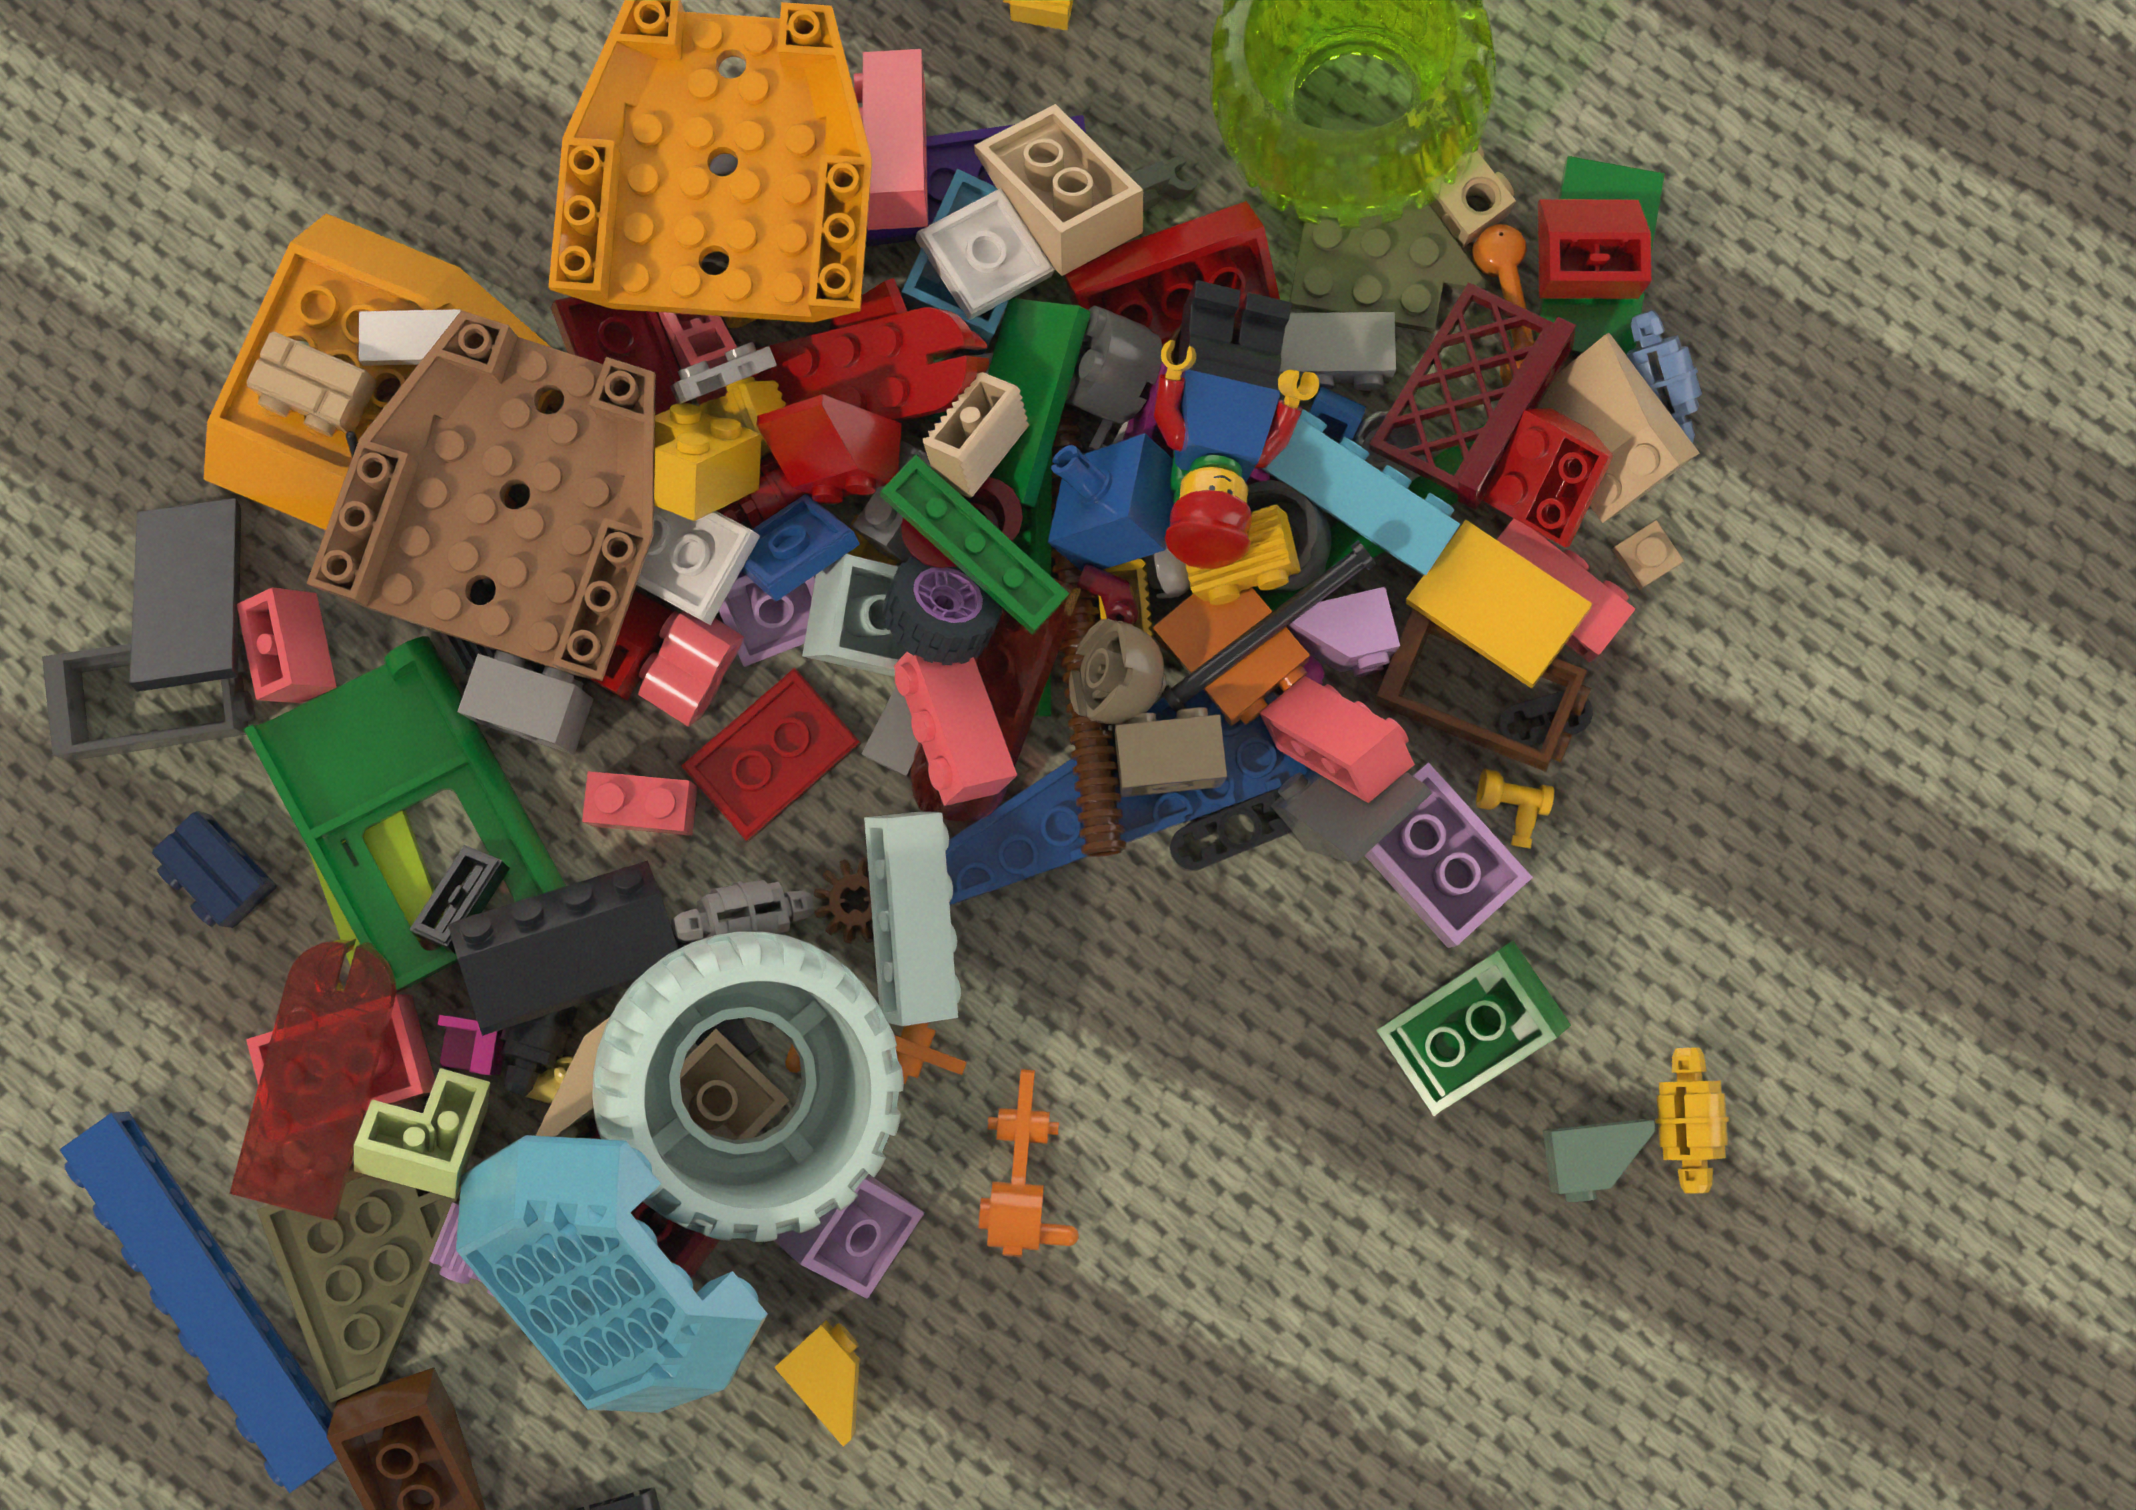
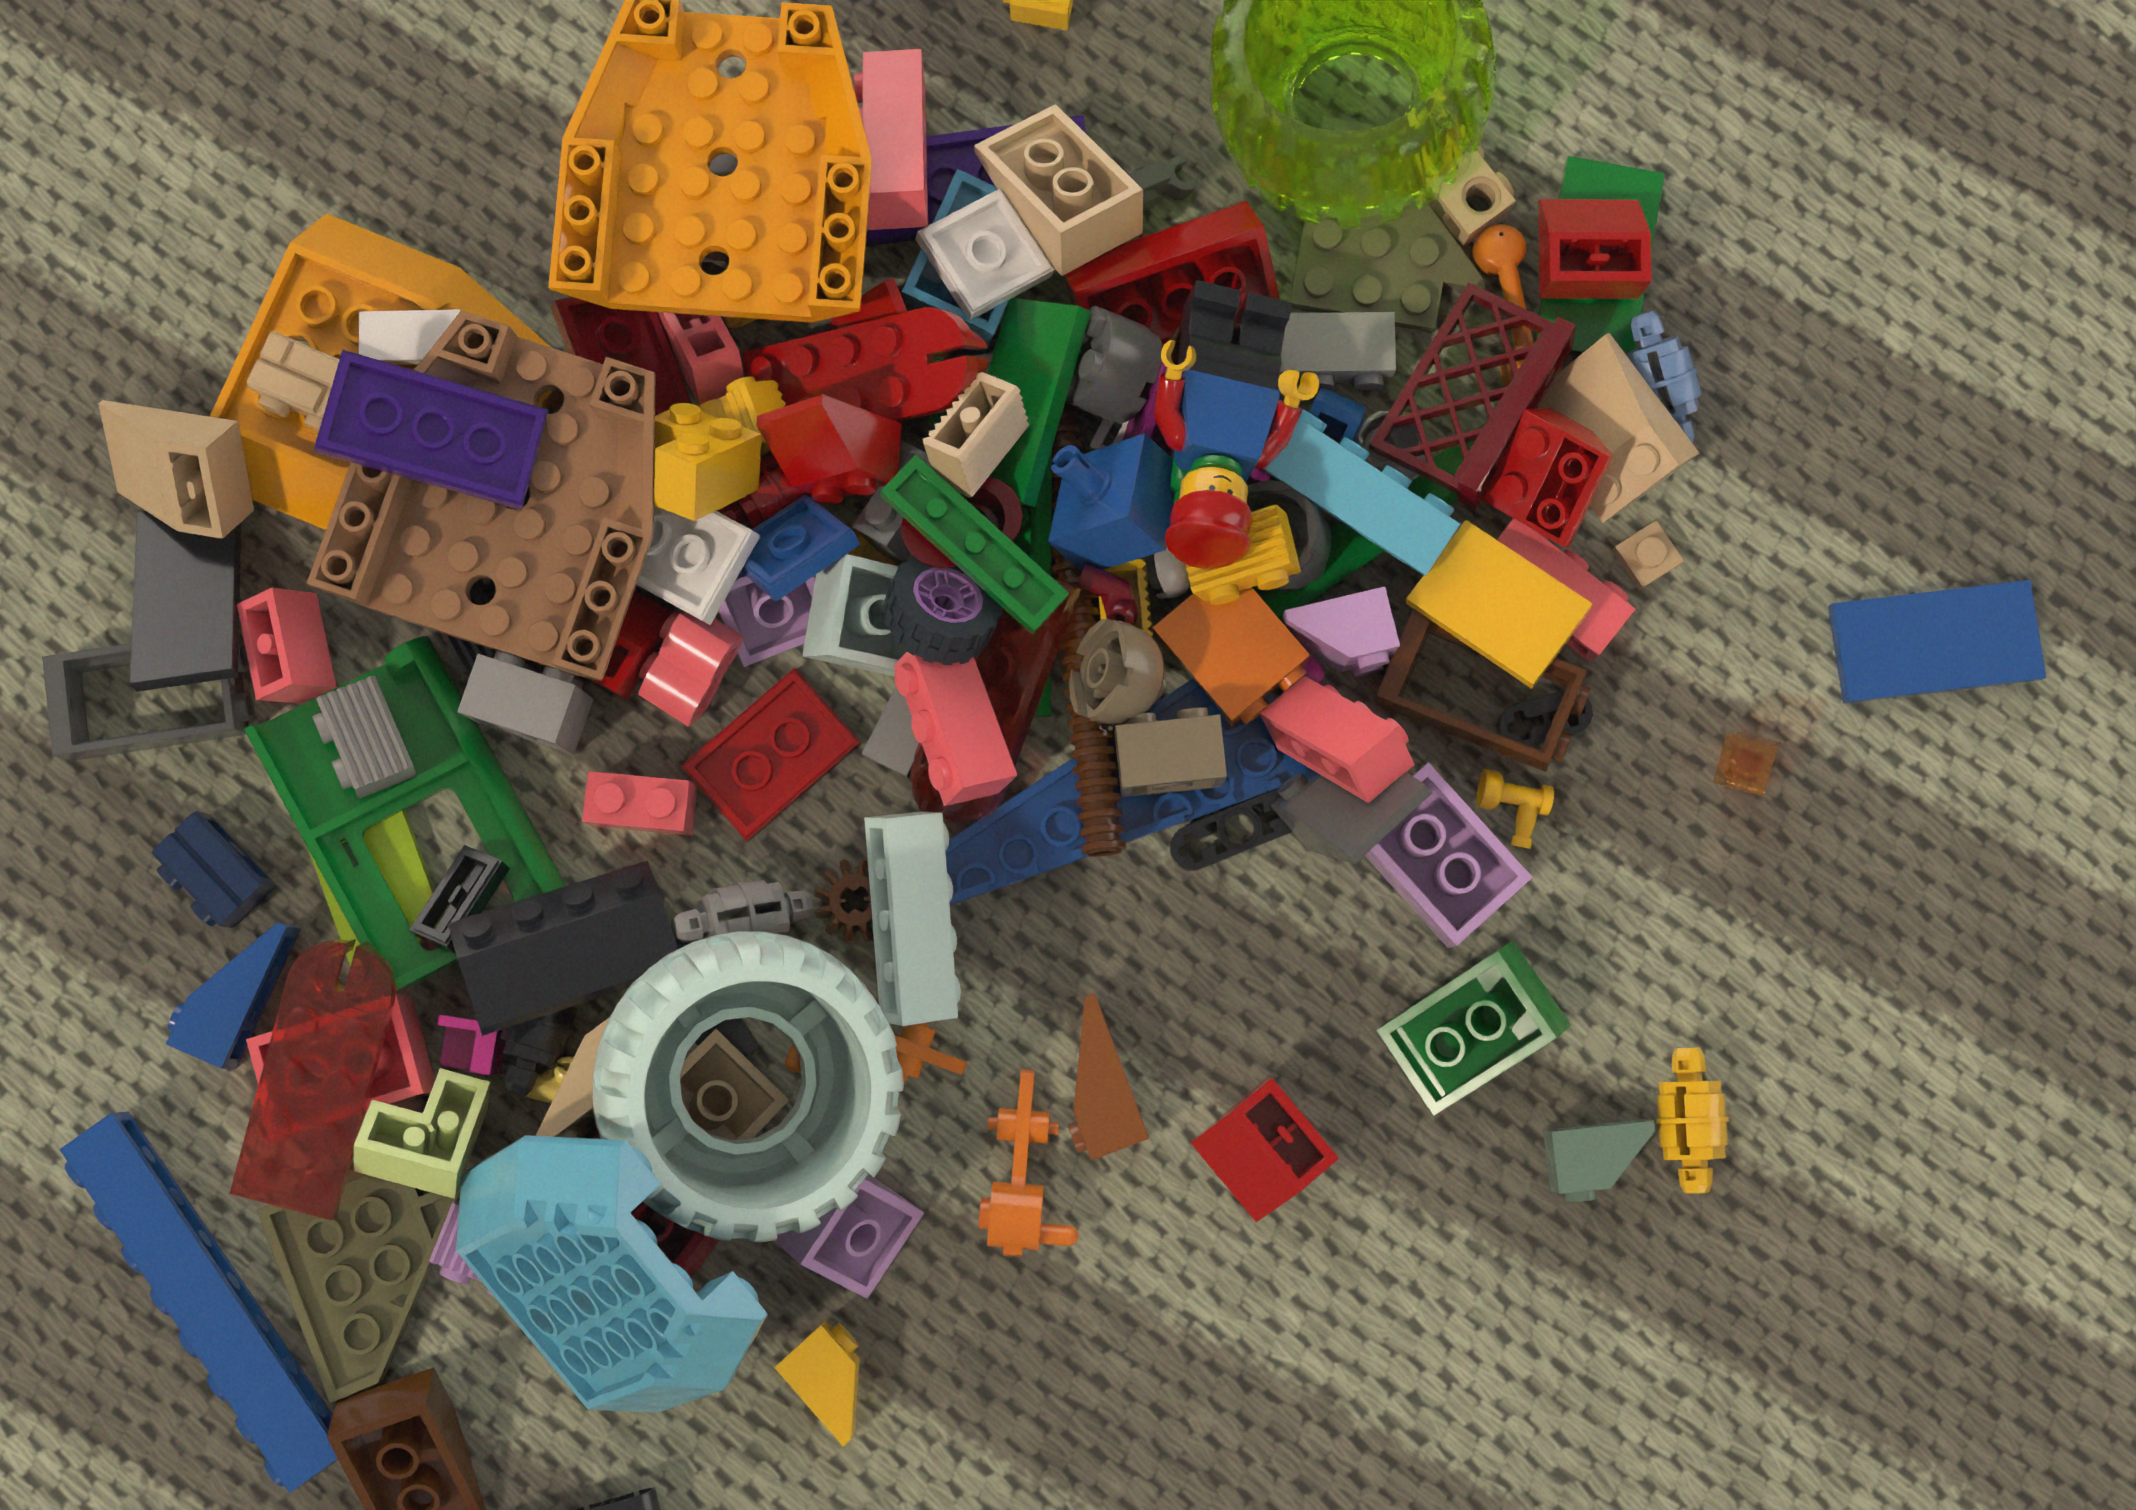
light grey wing [670,342,777,404] -> none
black bar [1162,540,1377,712] -> none
none -> tan slope [98,400,254,539]
none -> blue slope [166,922,301,1069]
none -> light grey brick [312,676,417,799]
none -> dark purple tile [314,349,548,510]
none -> dark orange slope [1067,993,1149,1161]
none -> red slope [1190,1077,1339,1223]
none -> clear orange brick [1713,729,1782,796]
none -> blue tile [1828,580,2046,704]

